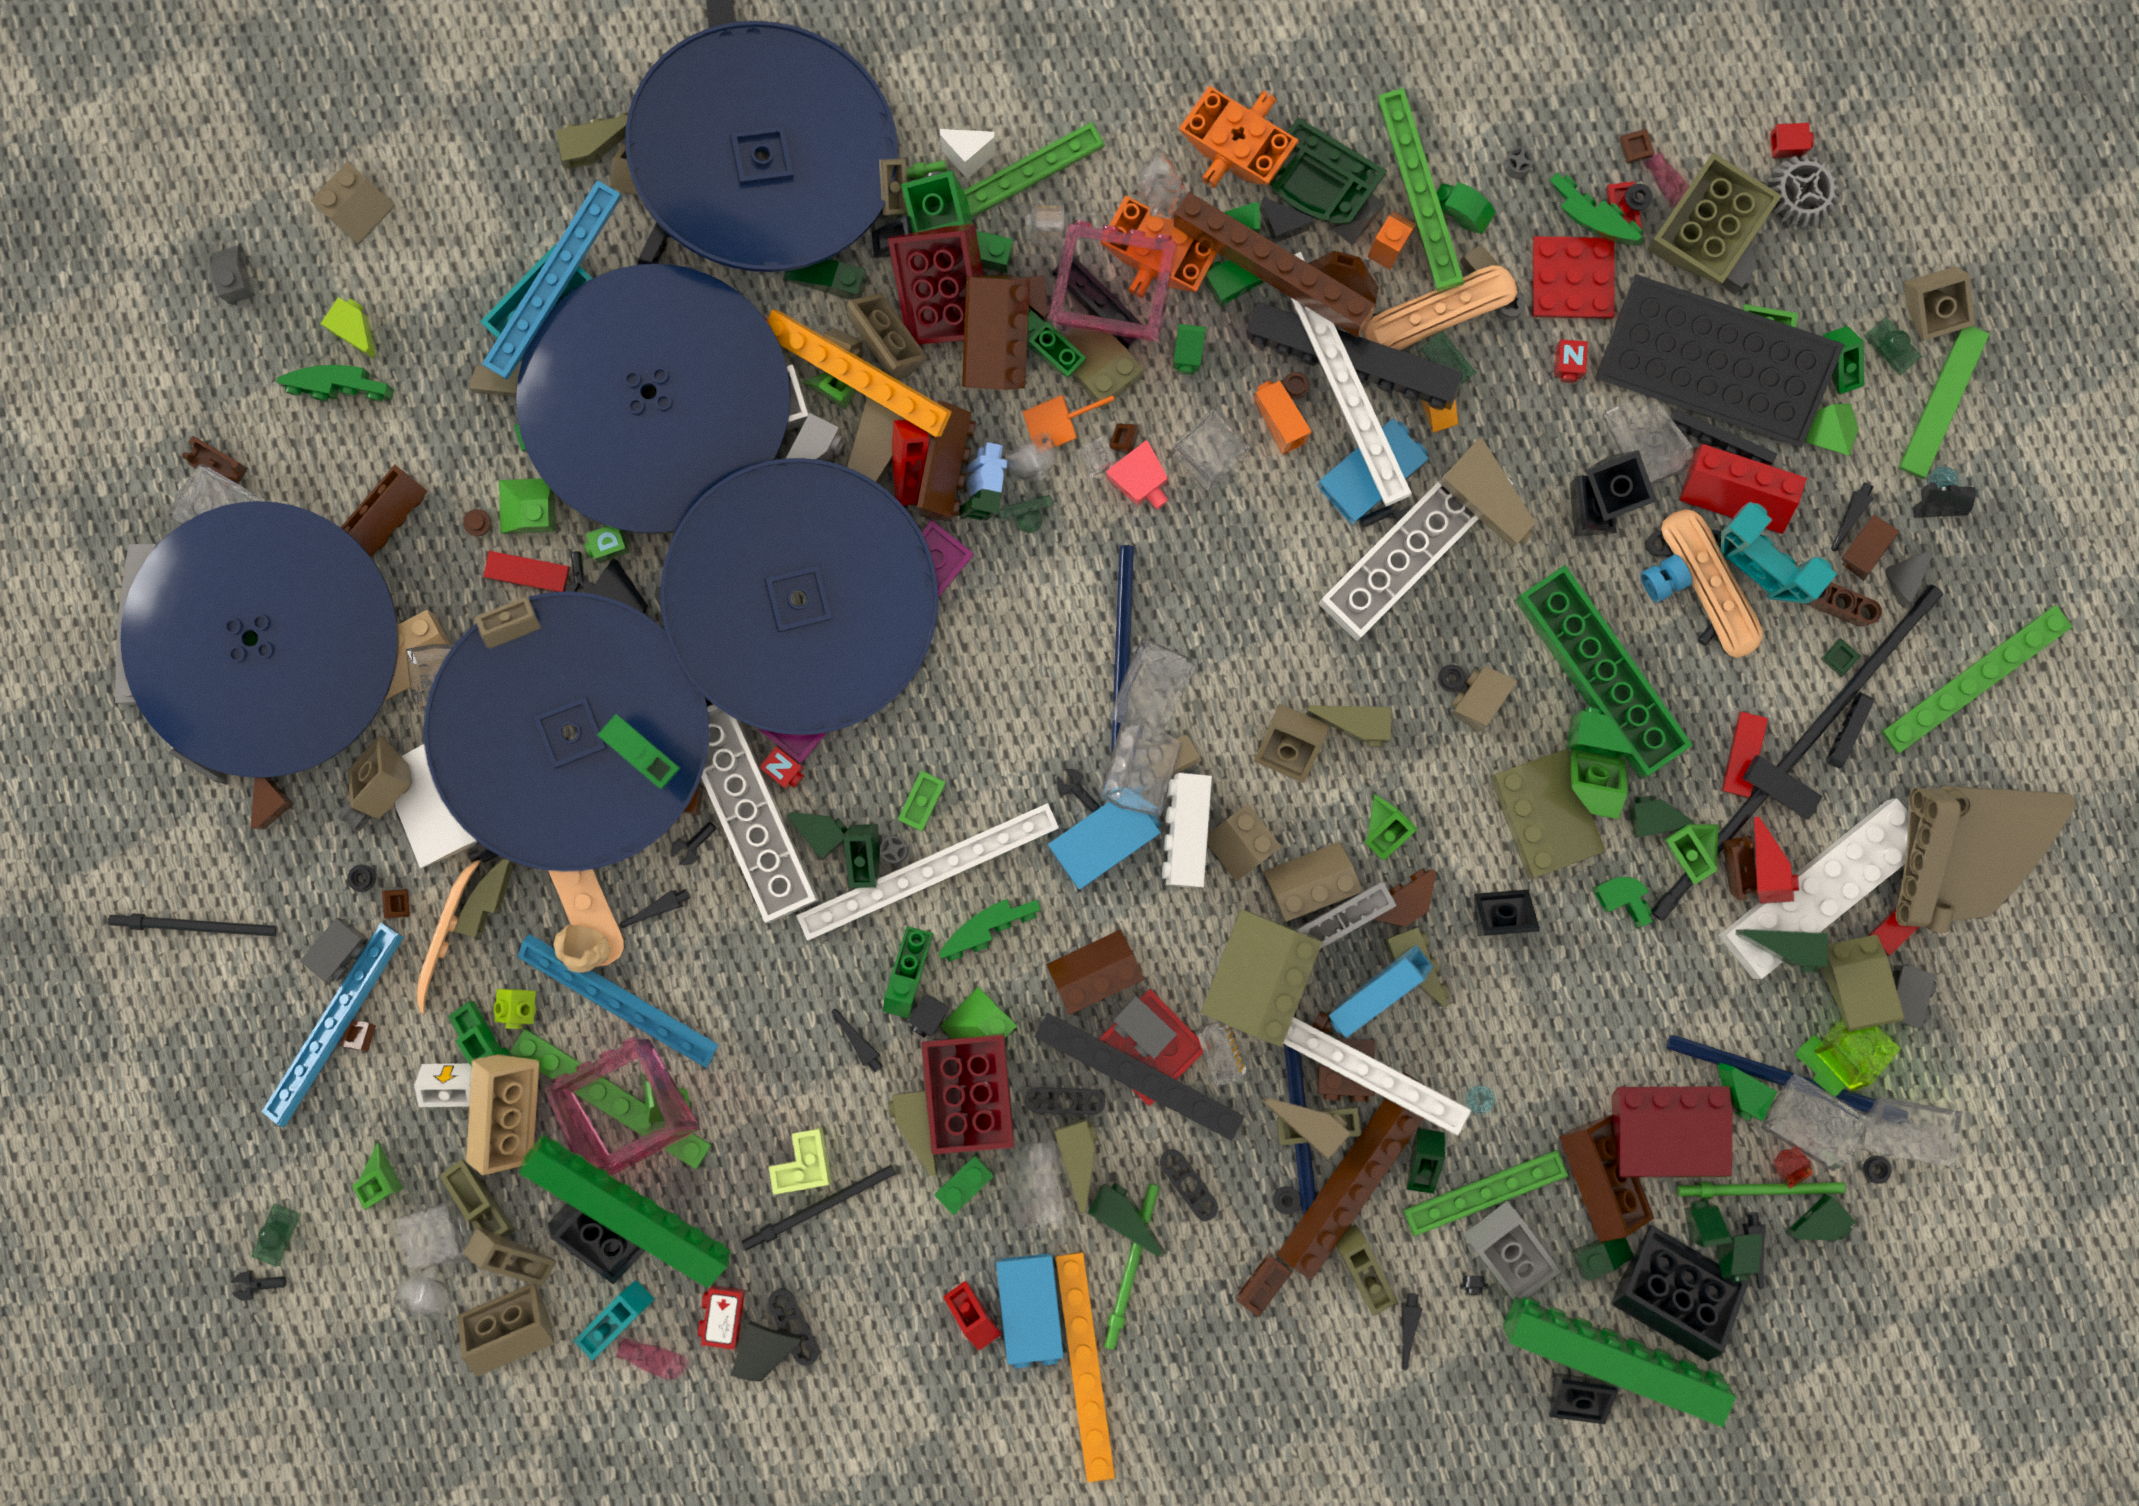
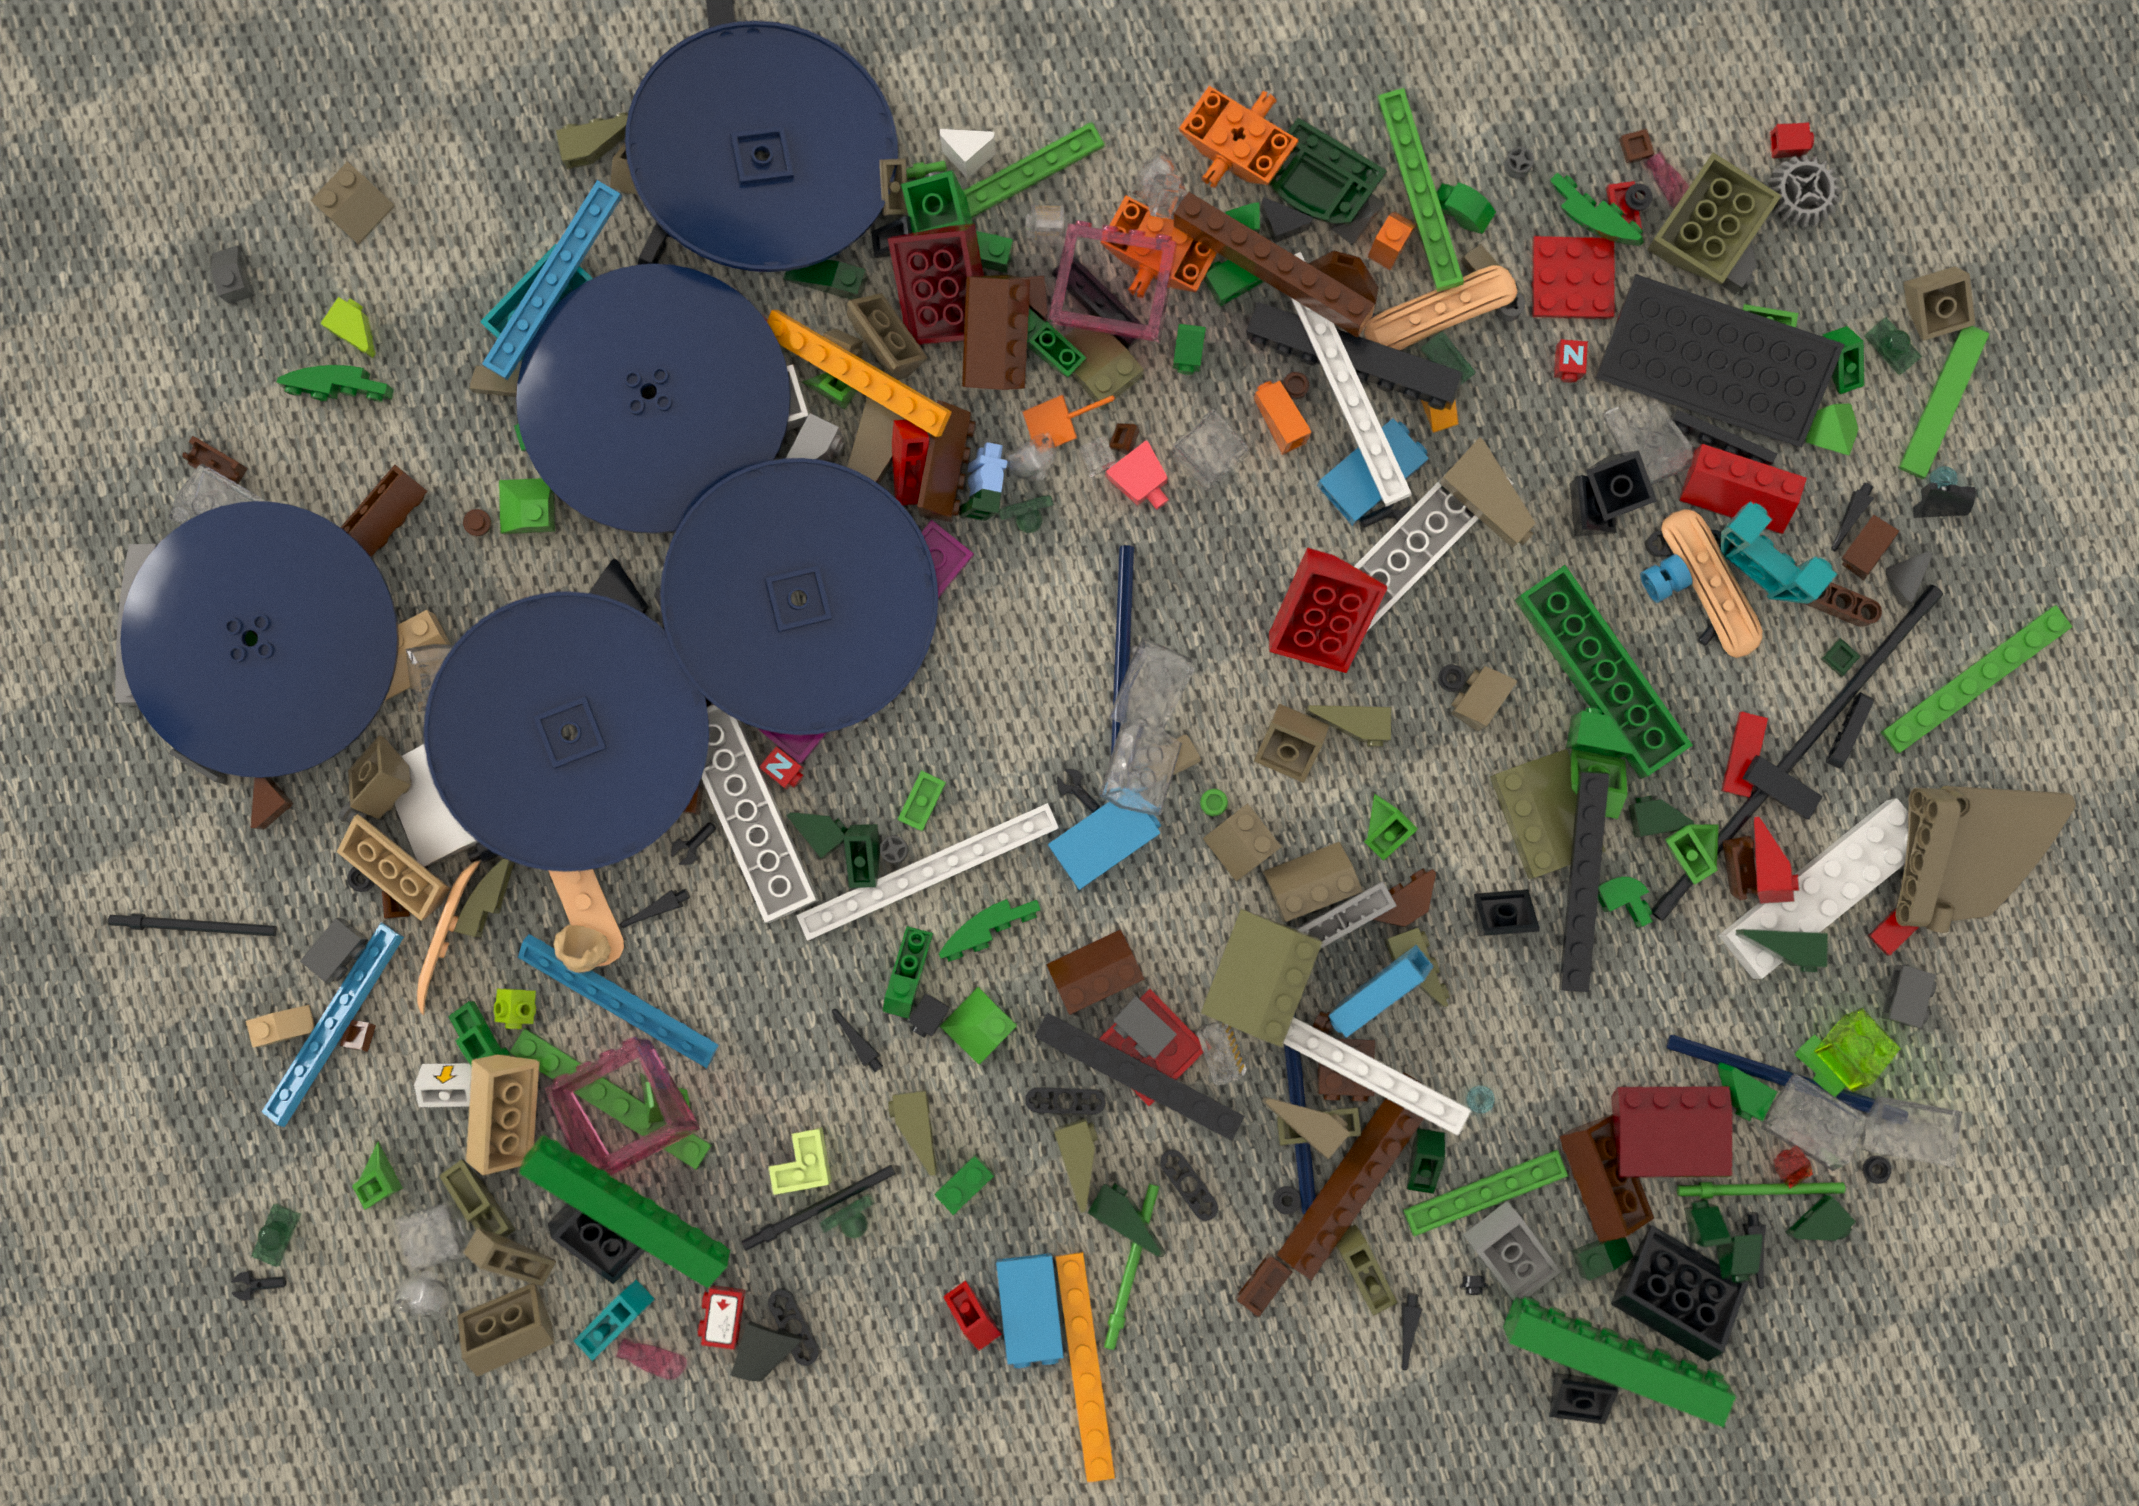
dark tan slope [475,596,540,648] -> none
red tile [483,551,570,592] -> none
black bar [565,551,594,593] -> none
bright green brick [584,526,630,563] -> none
green slope [598,714,681,790] -> none
dark red slope [921,1034,1015,1154] -> none
clear slope [1001,1139,1068,1230] -> none
white slope [1162,773,1212,888] -> none
olive slope [1820,935,1904,1032] -> none
none -> tan slope [246,1005,315,1048]
none -> tan slope [337,814,451,921]
none -> clear green tile [820,1193,875,1239]
none -> bright green tile [1200,789,1228,816]
none -> red slope [1269,547,1387,673]
none -> black plate [1559,771,1609,992]

